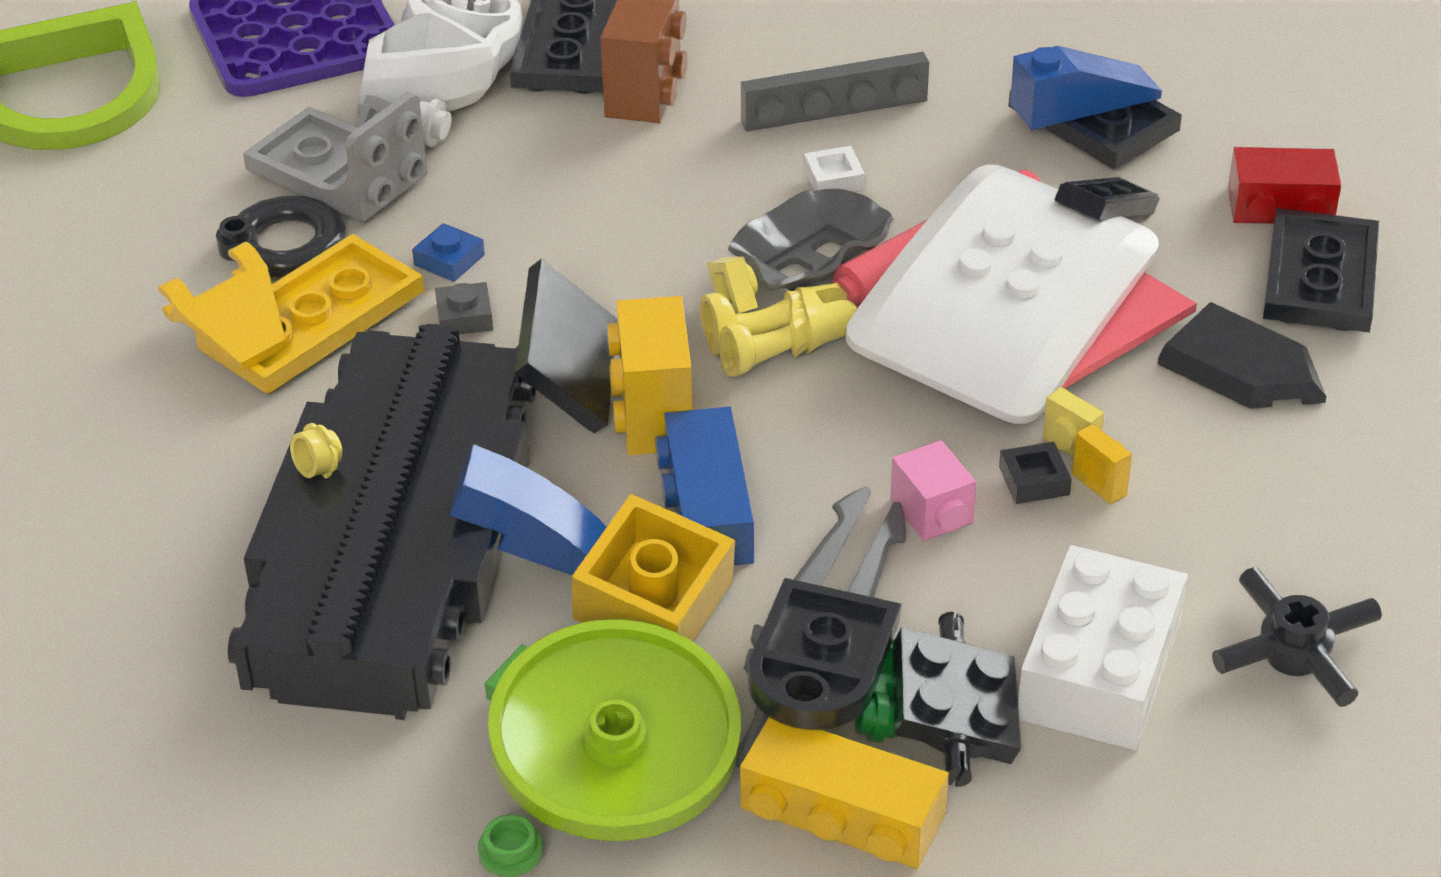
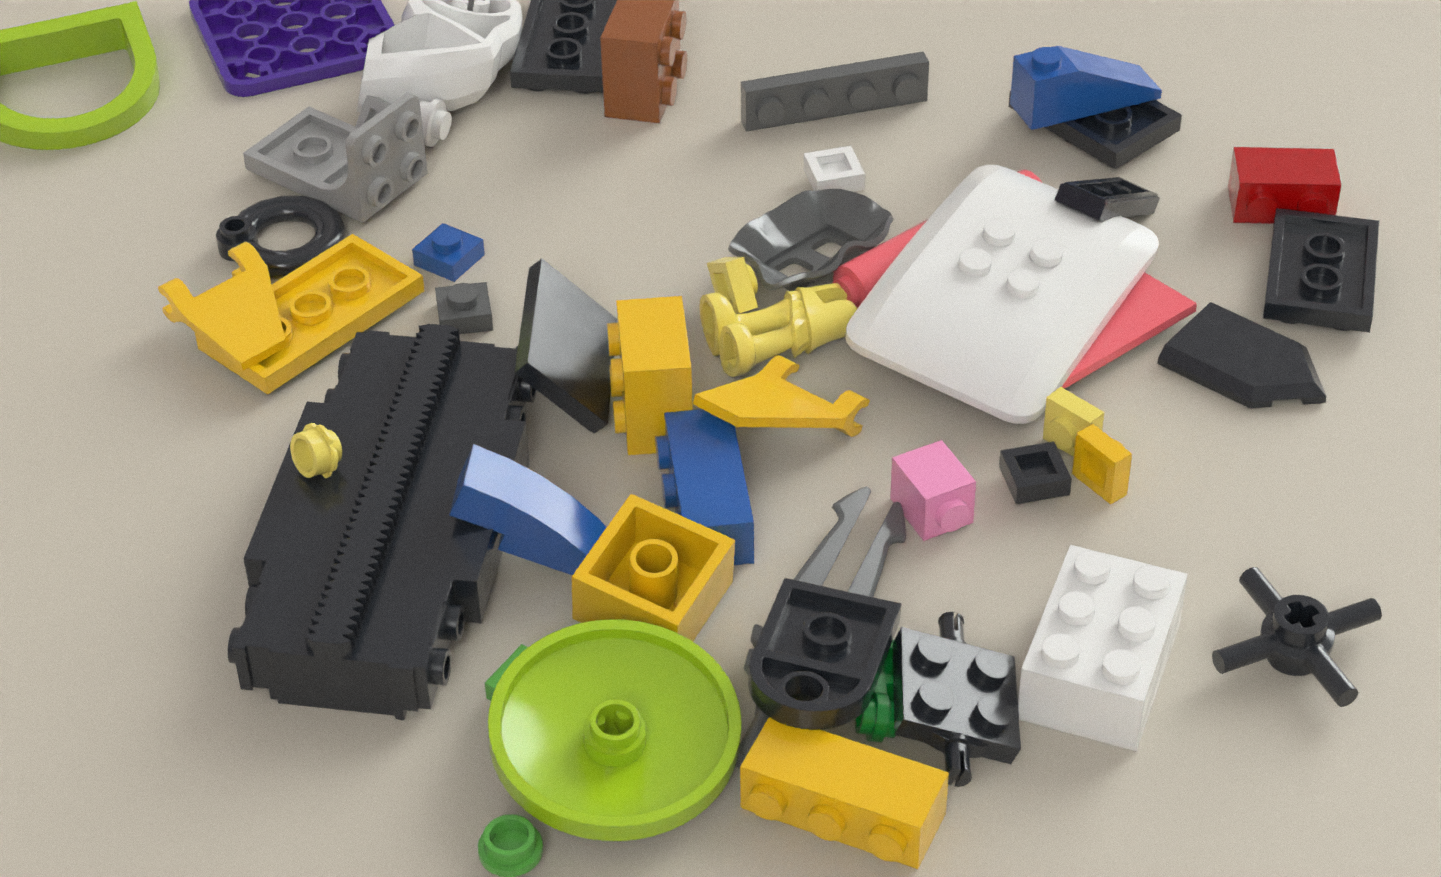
none -> yellow flag [693,355,870,437]

